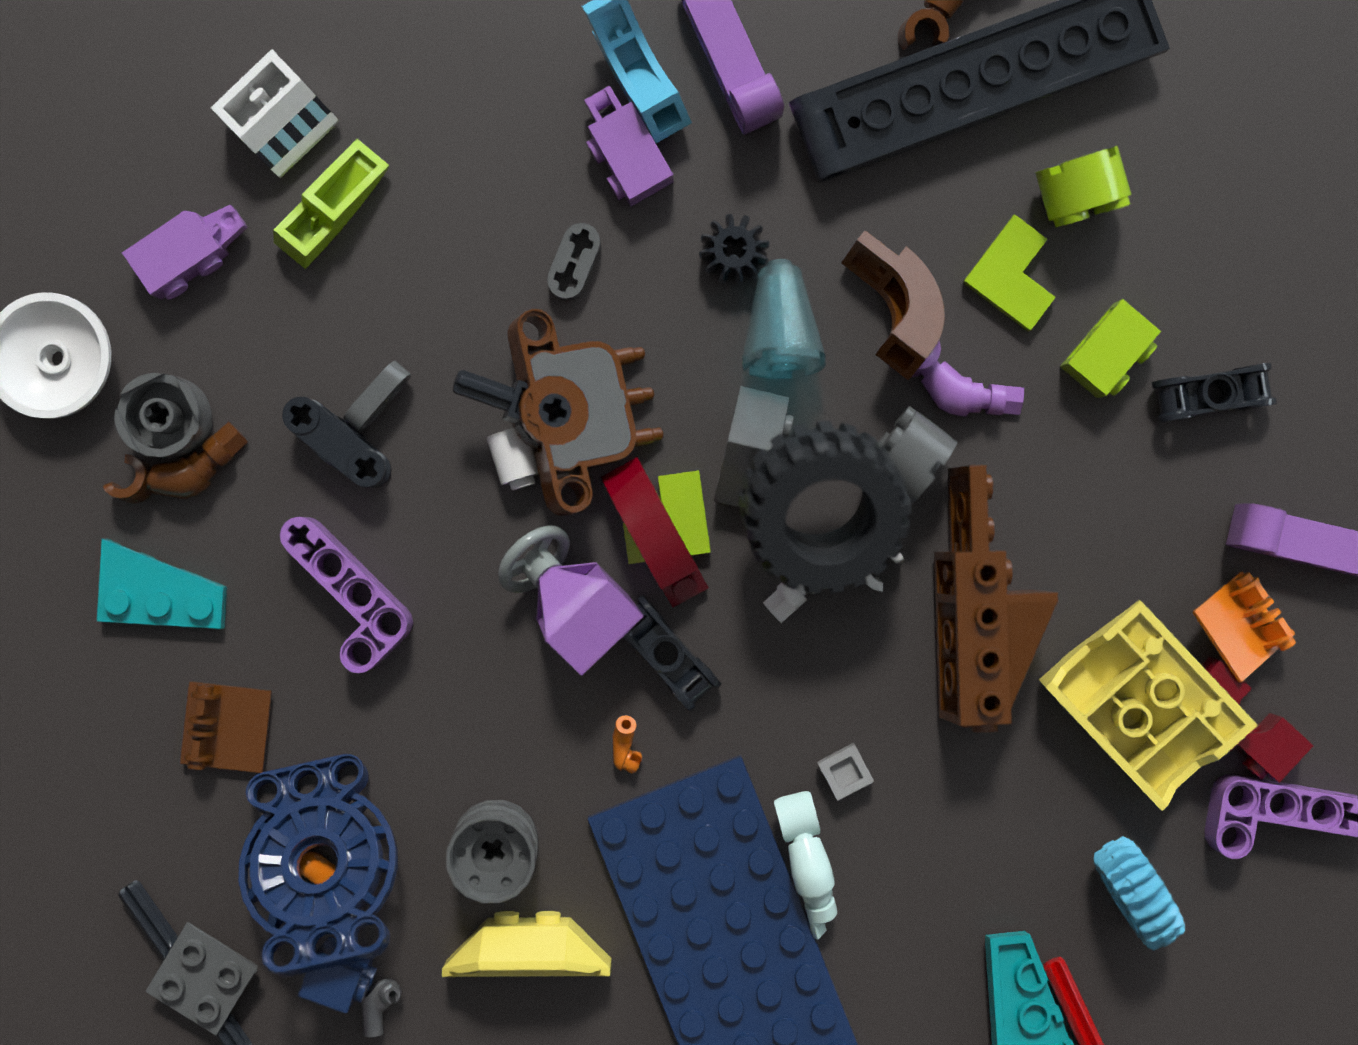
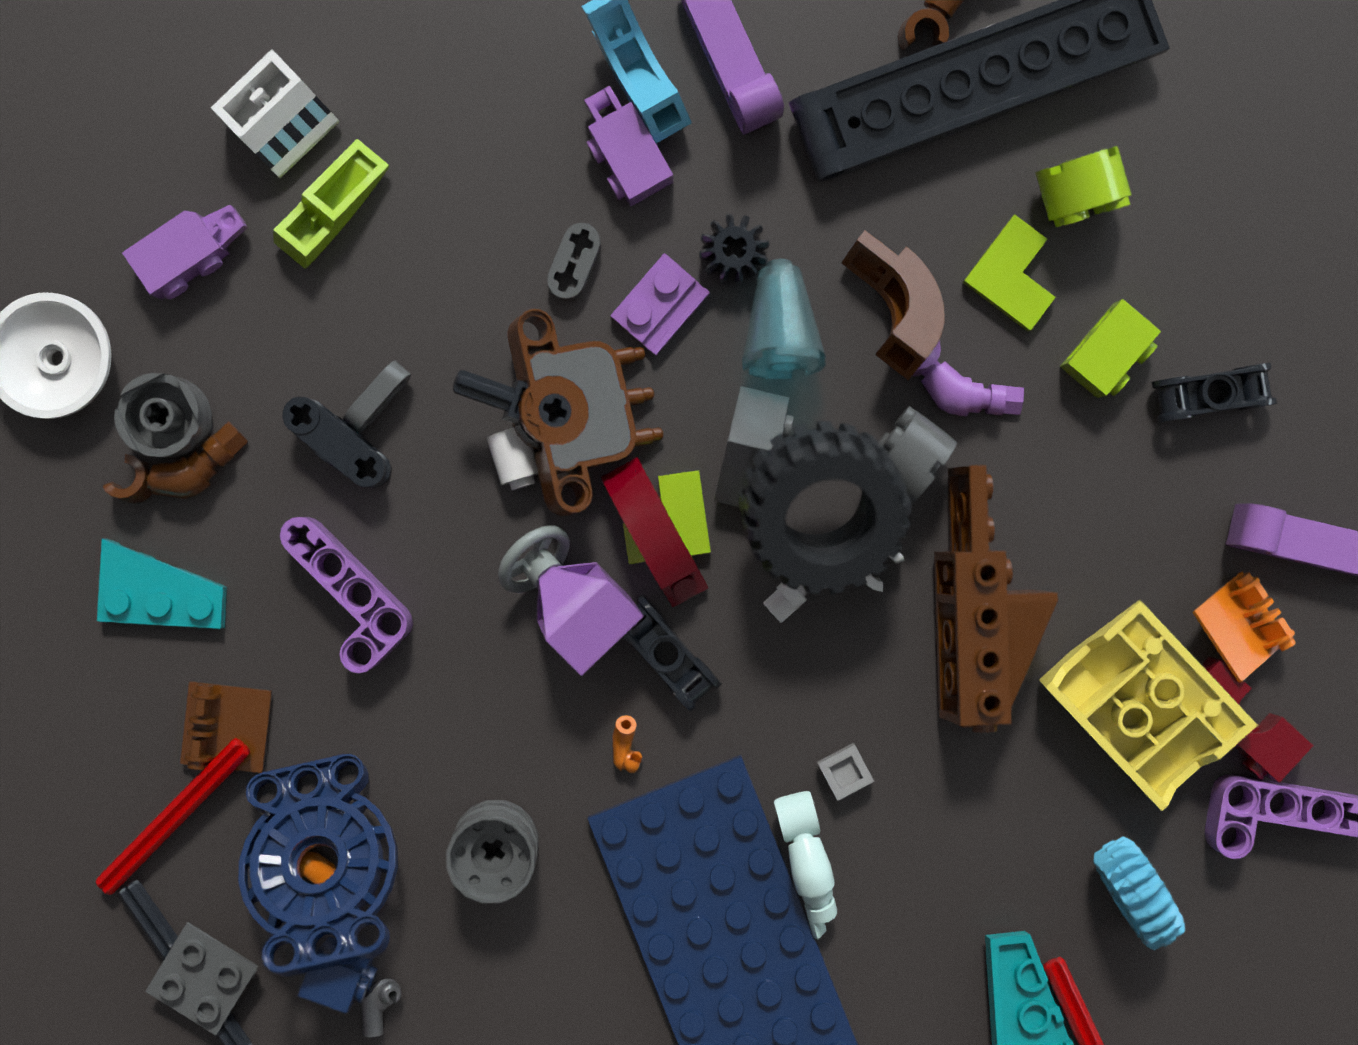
light yellow wedge [442,911,612,977] -> none
none -> red axle [96,738,250,895]
none -> medium lavender plate [610,253,710,356]

